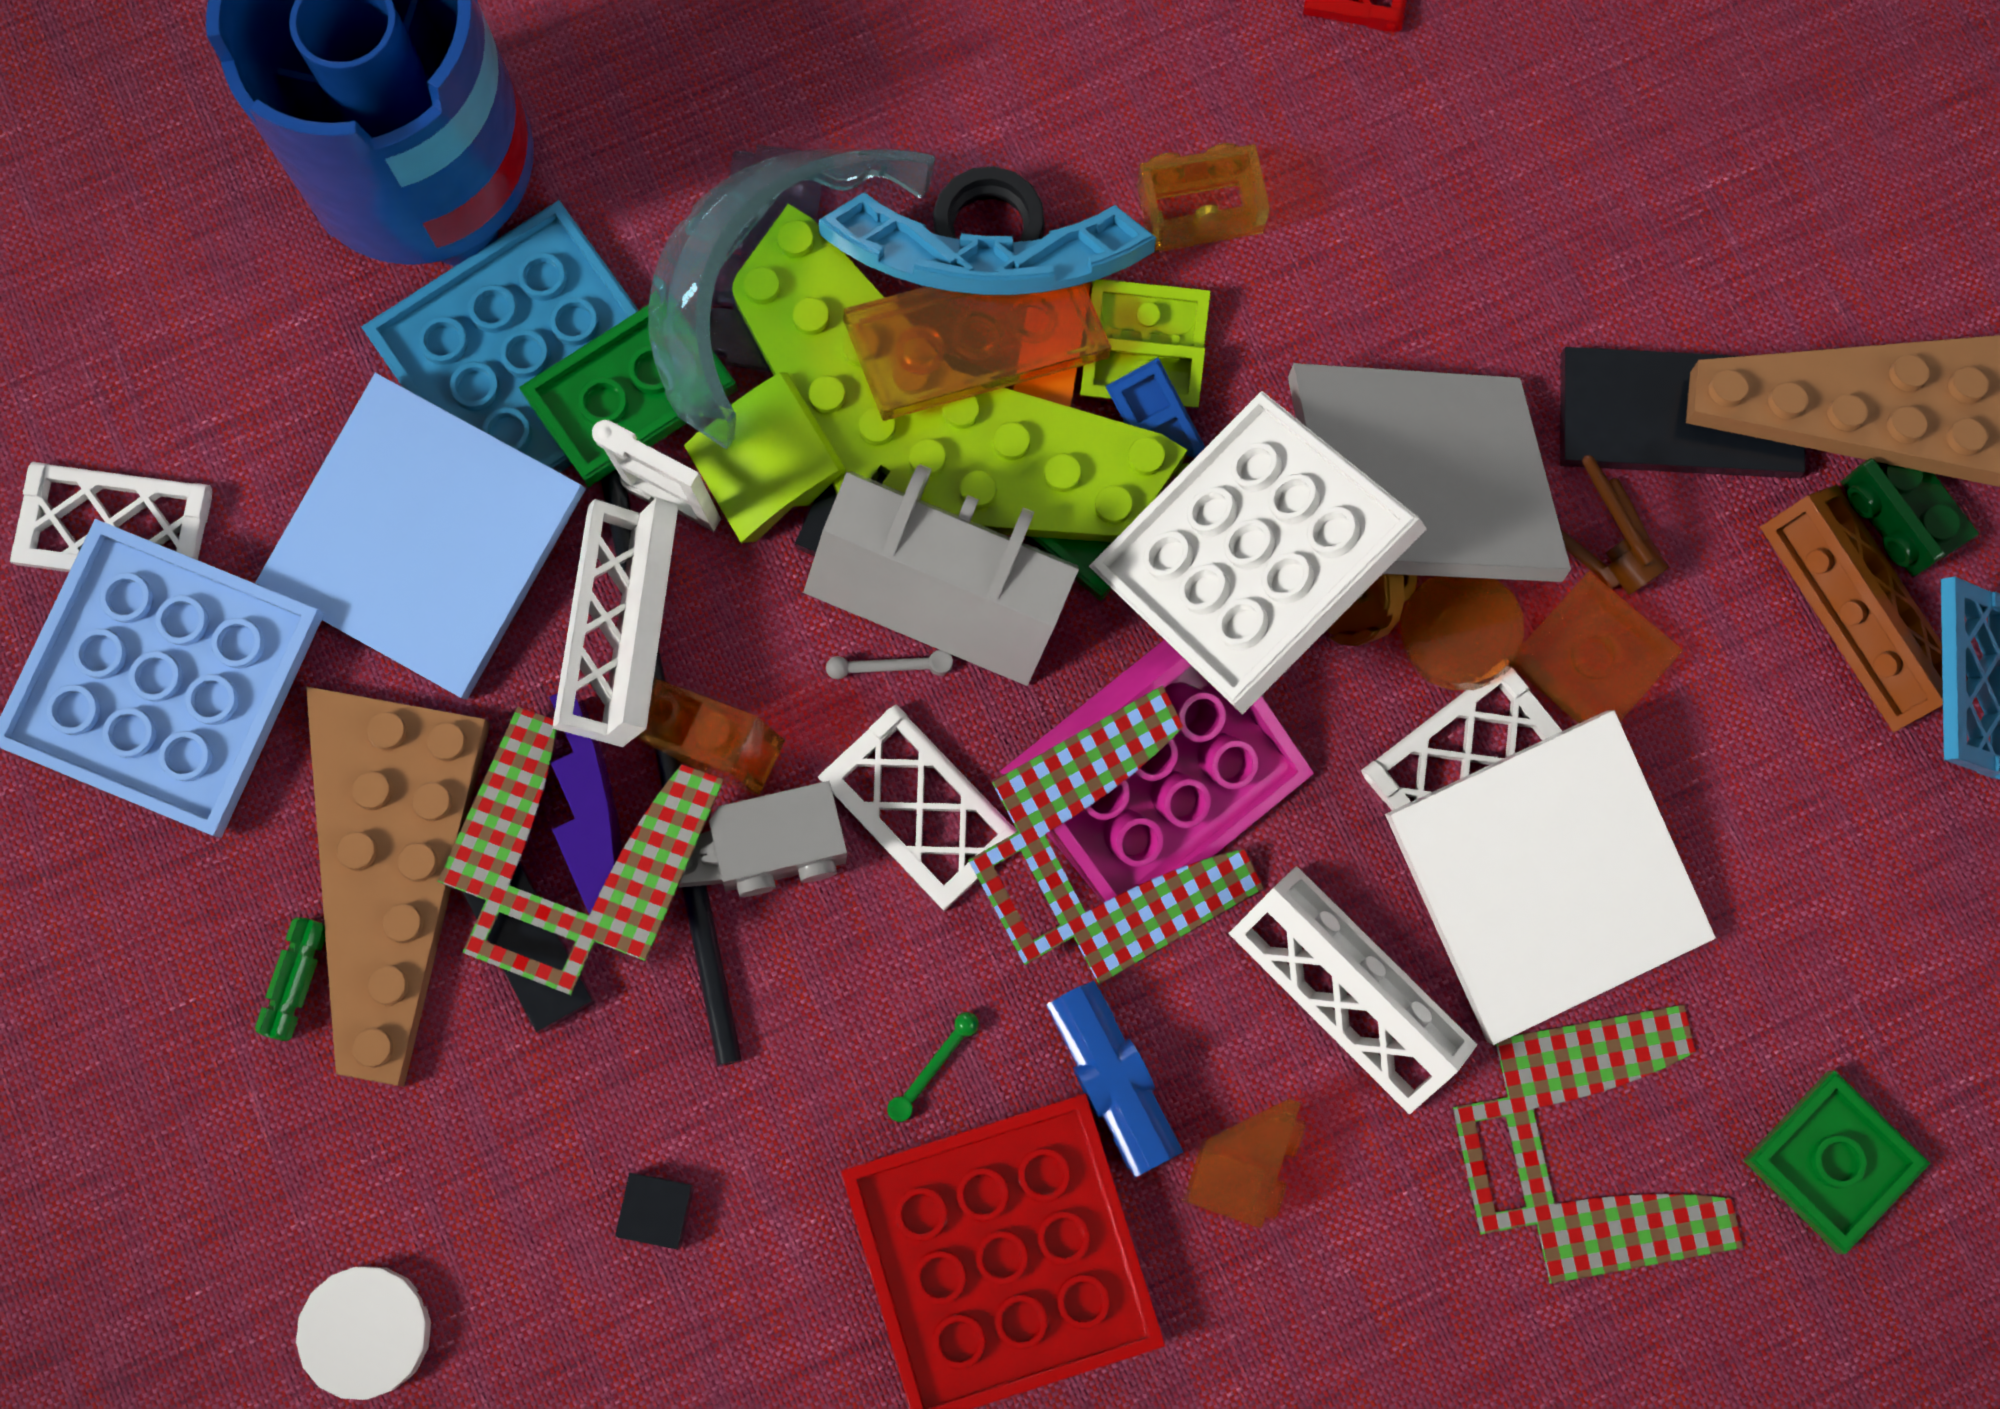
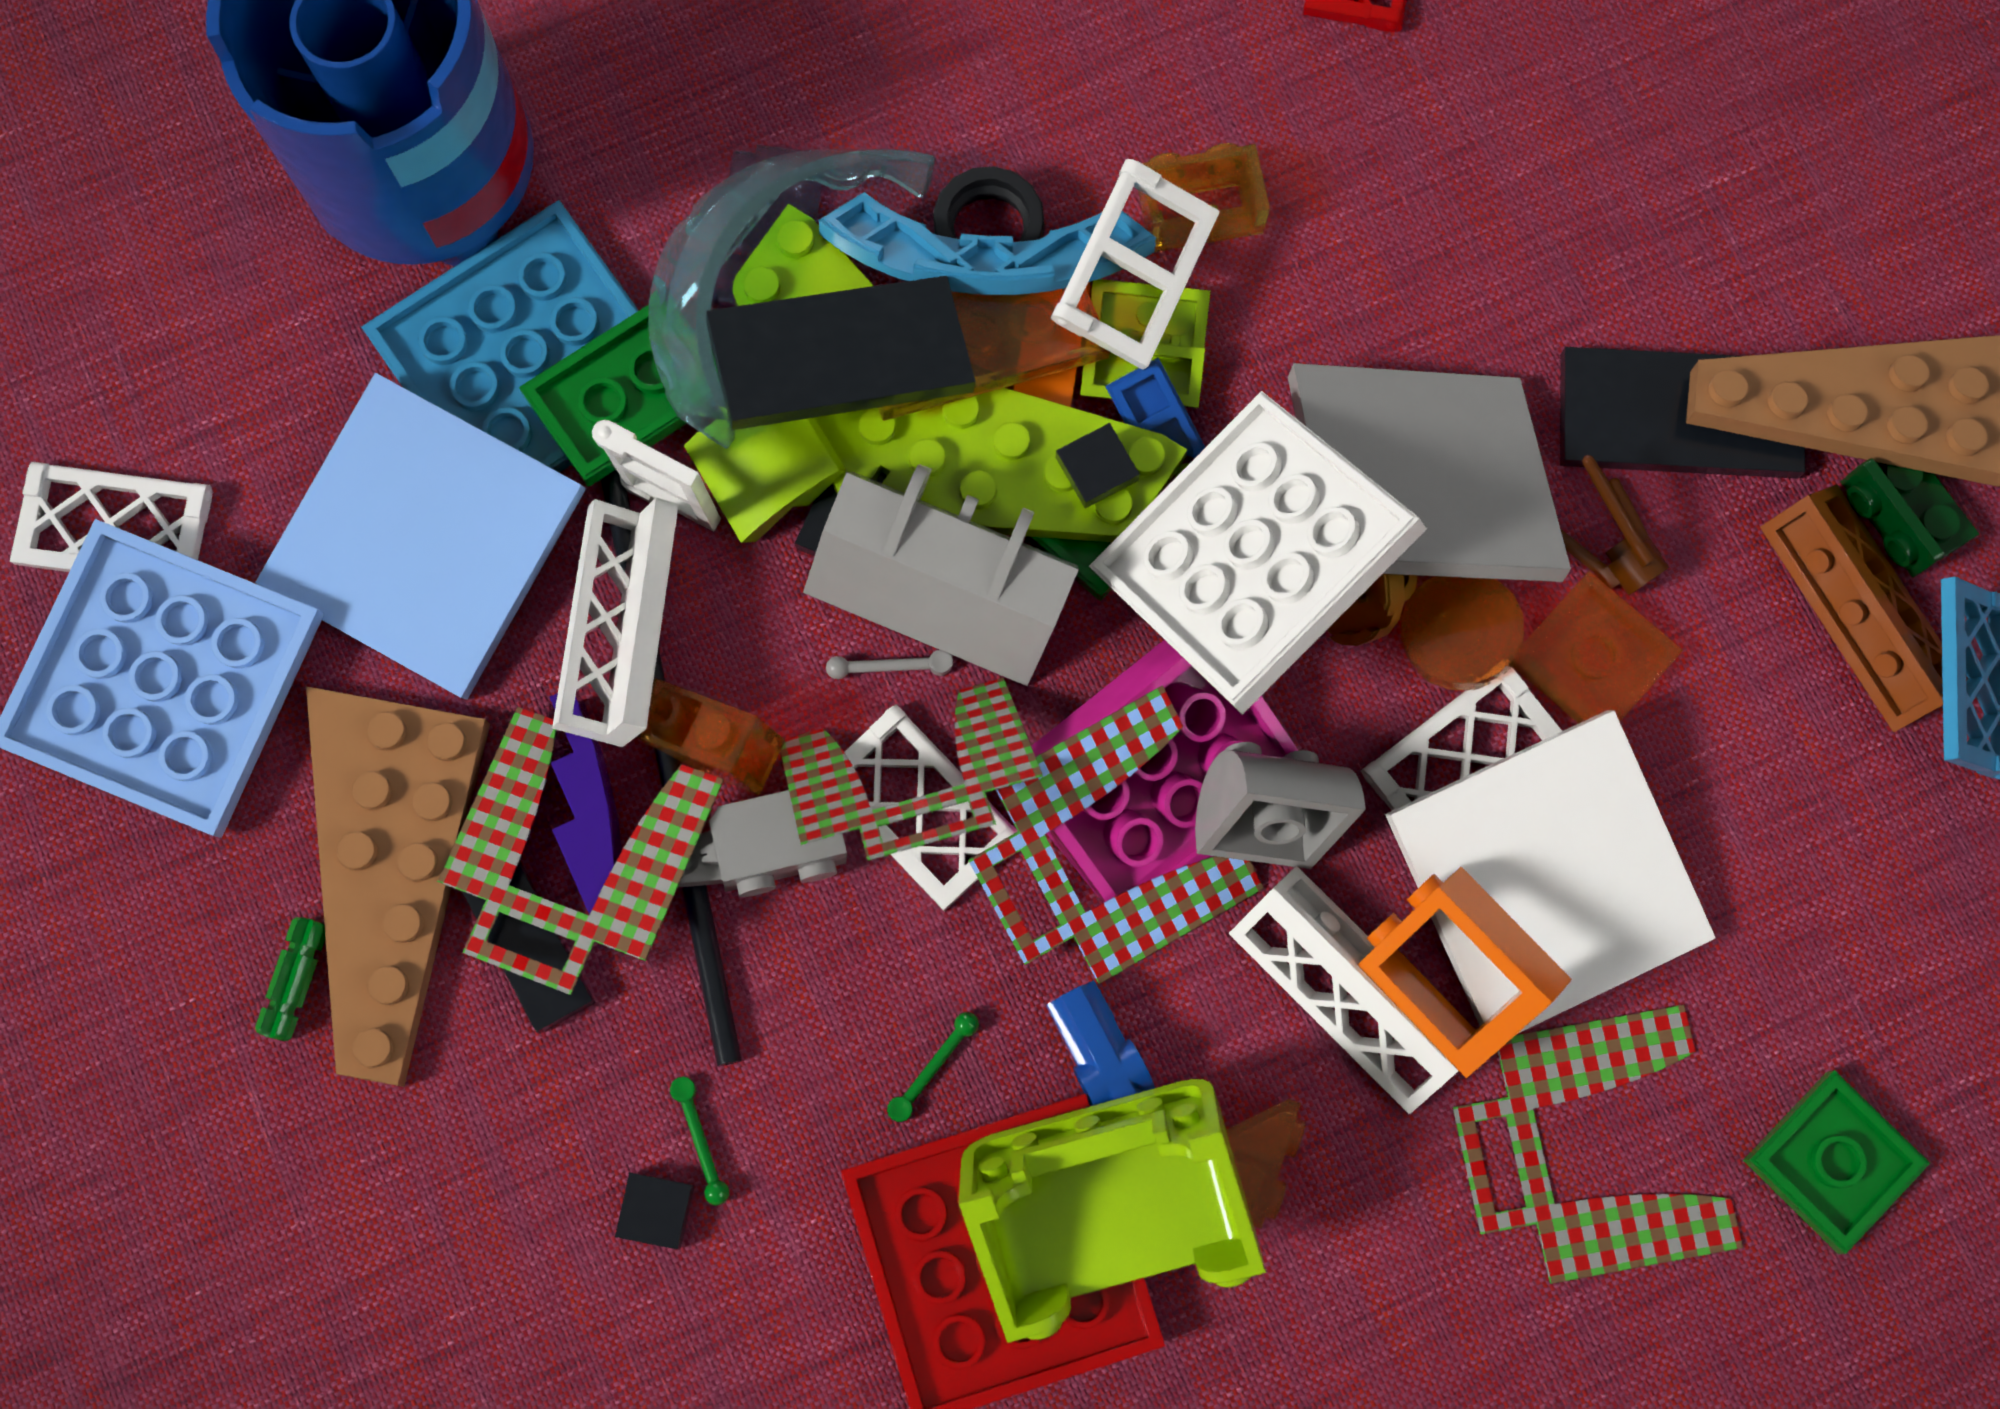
white tile [296,1266,431,1400] -> none
none -> green hinge [670,1077,729,1206]
none -> black tile [706,275,976,431]
none -> piece [778,677,1043,861]
none -> lime windscreen [959,1079,1266,1343]
none -> white window [1051,159,1220,370]
none -> black tile [1055,423,1140,508]
none -> light grey brick [1195,742,1366,869]
none -> orange window [1357,867,1572,1078]

